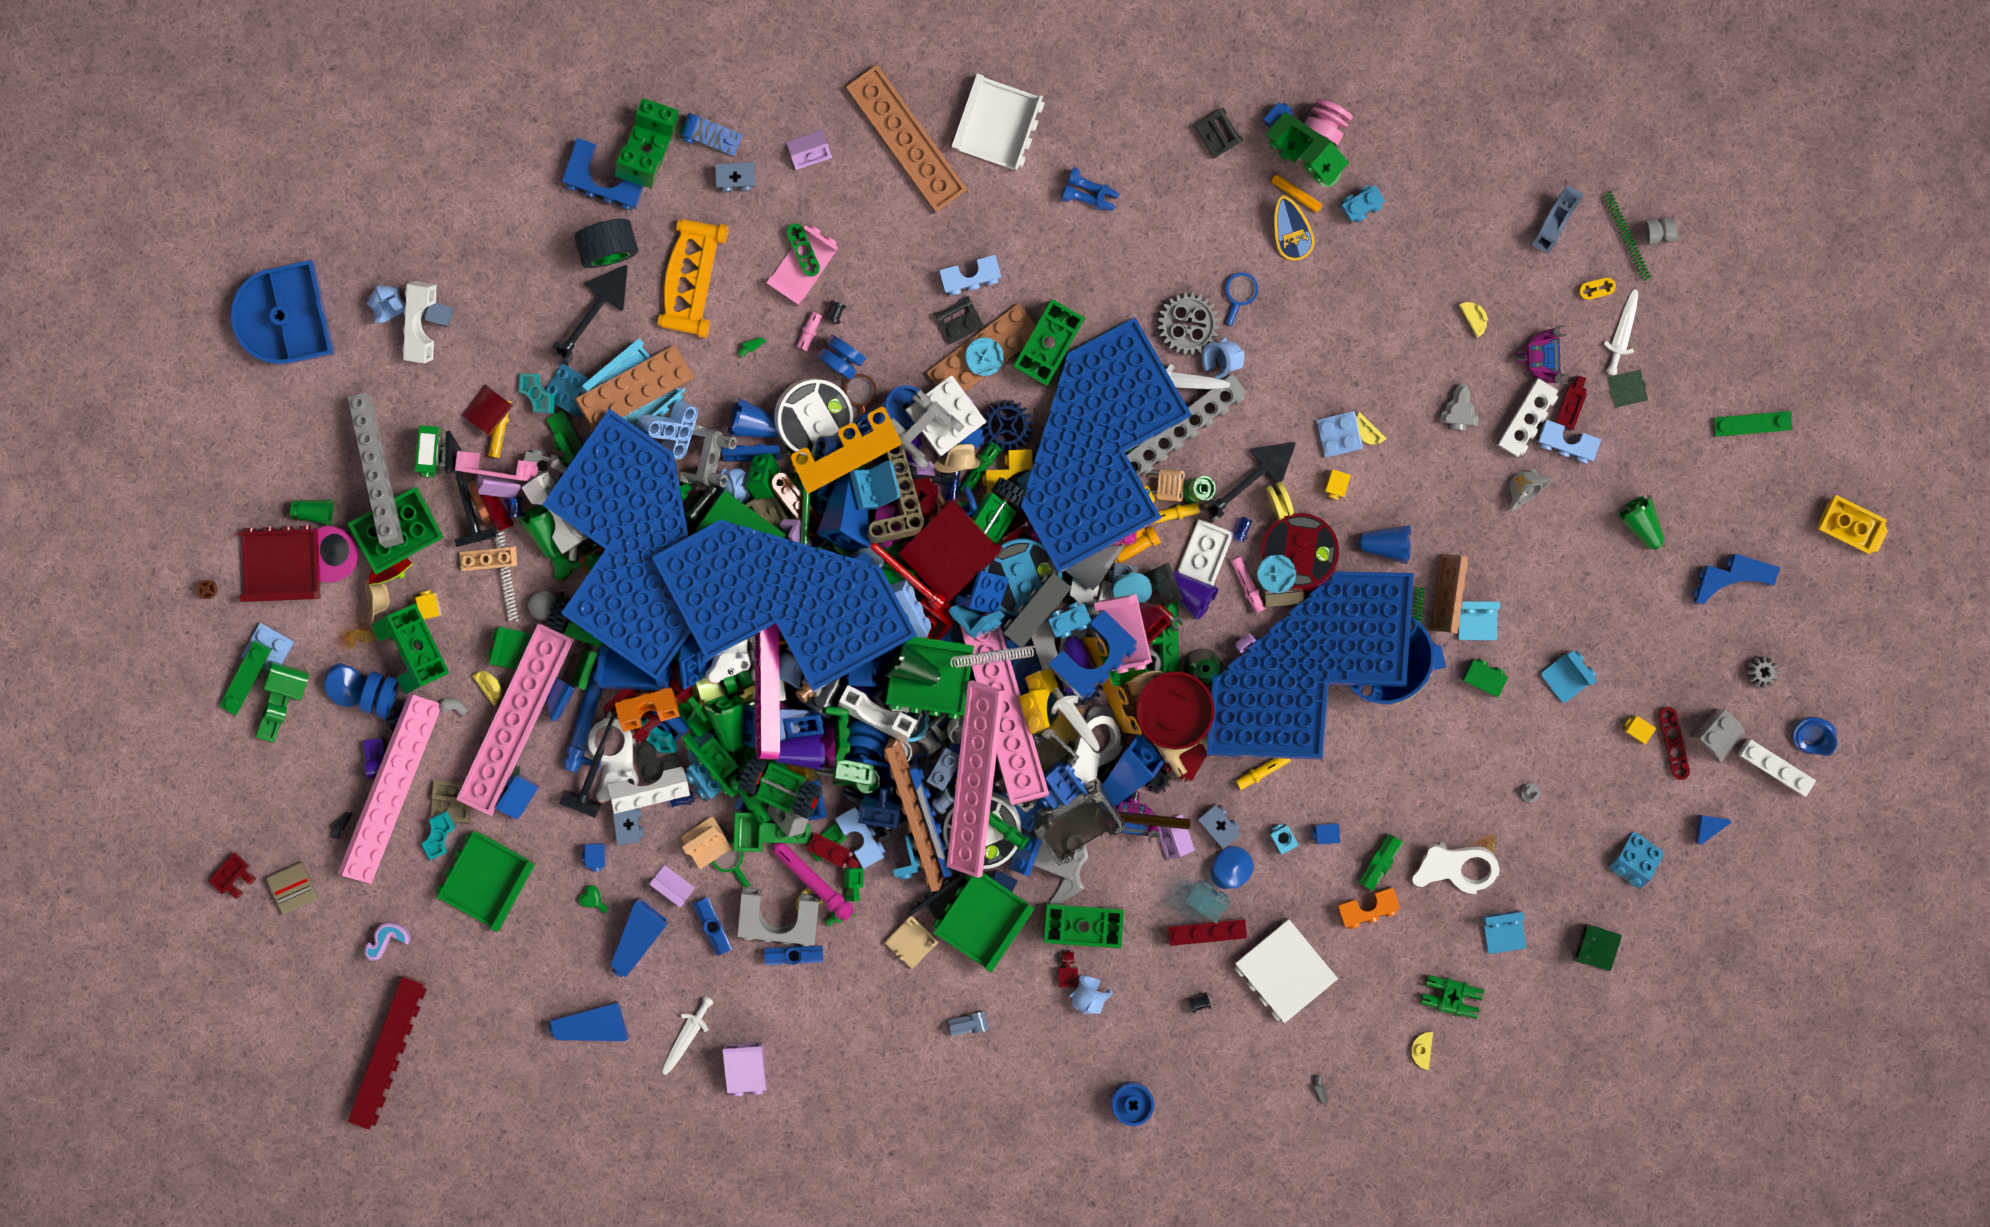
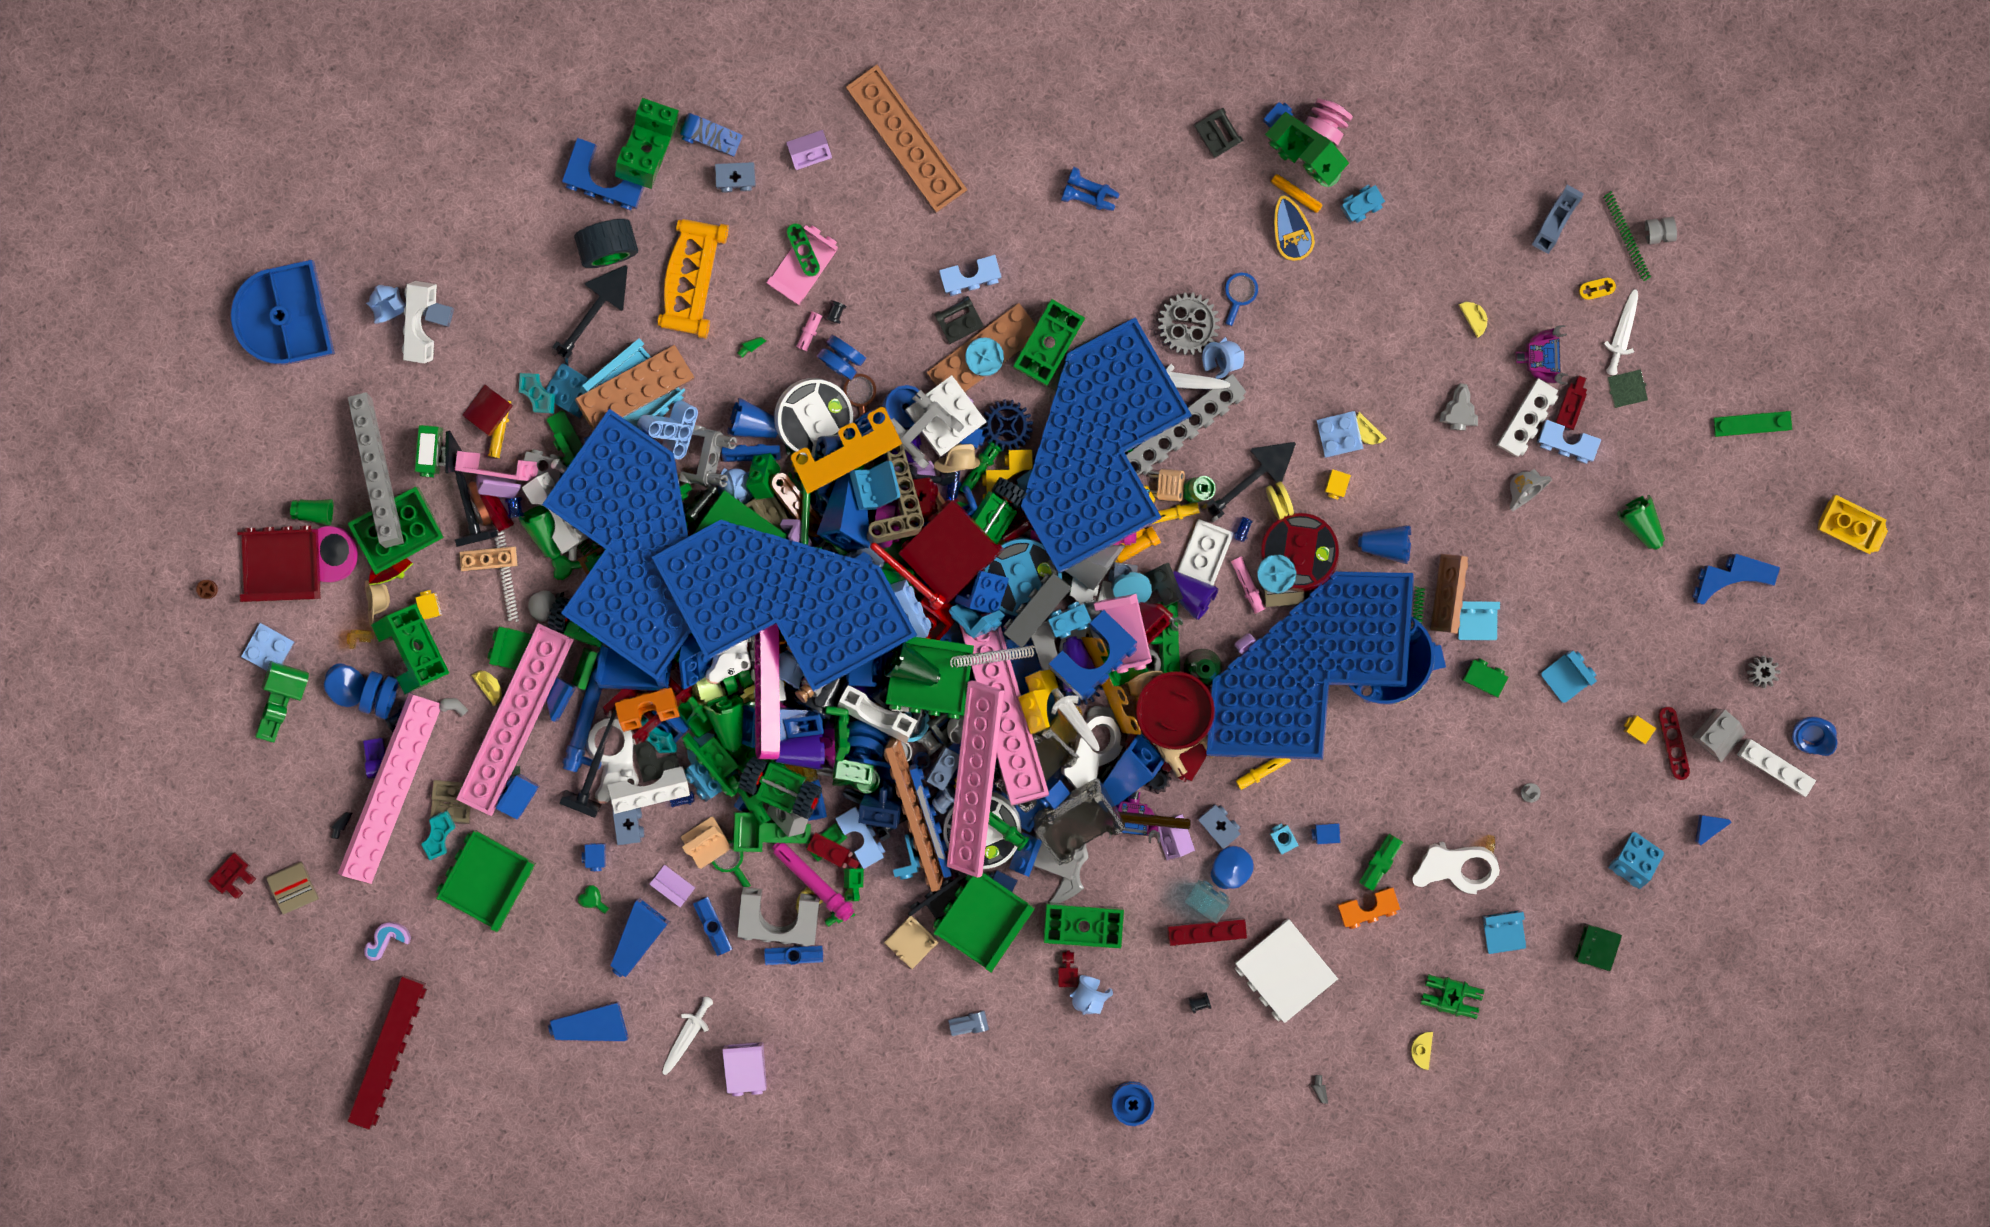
green plate [219,640,272,716] -> none
white panel [952,74,1045,171] -> none
blue bracket [1044,761,1088,806] -> none

